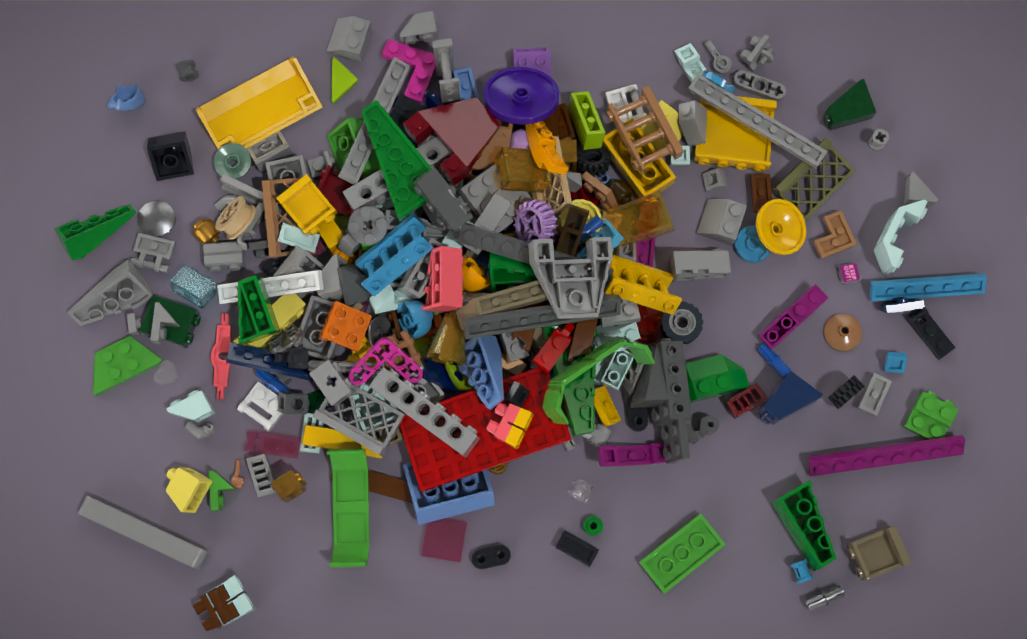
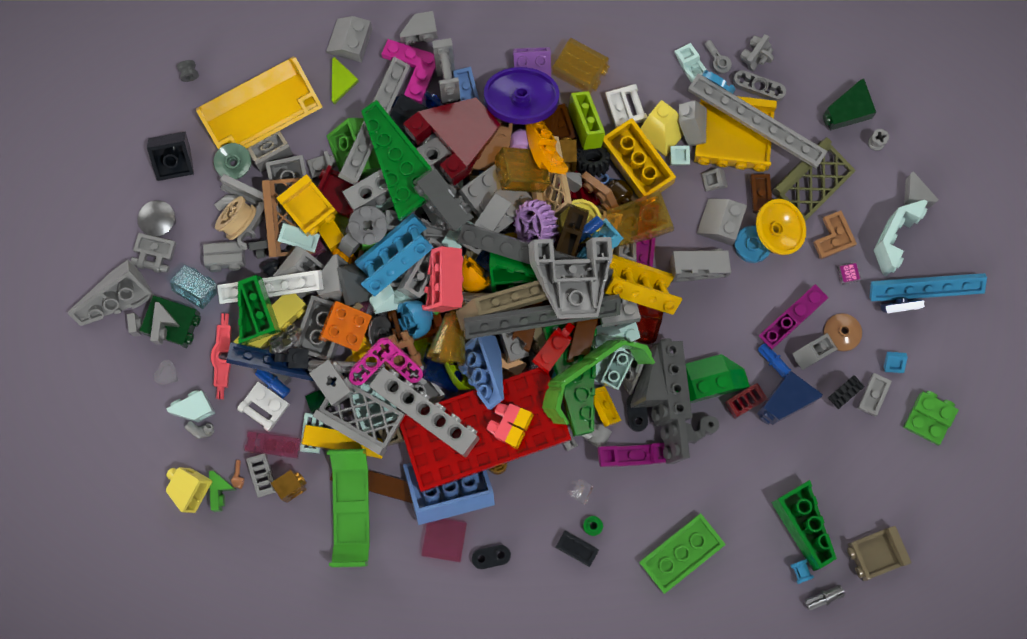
green wedge [54,204,136,261] -> none
light grey beam [78,495,208,570] -> none
bright green wing [93,336,164,396] -> none
medium blue hair [107,85,146,111] -> none
pearl gold head [192,218,221,245] -> none
hips [193,575,256,631] -> none
dark grey brick [277,392,310,415] -> none
black tile [504,381,531,408] -> none
medium nougat fence [606,86,684,176] -> none
wheel [659,301,704,345] -> none
magenta plate [808,435,965,477] -> none
black plate [906,307,956,360] -> none
none -> clear yellow brick [552,37,610,95]
none -> light grey slope [793,333,838,370]

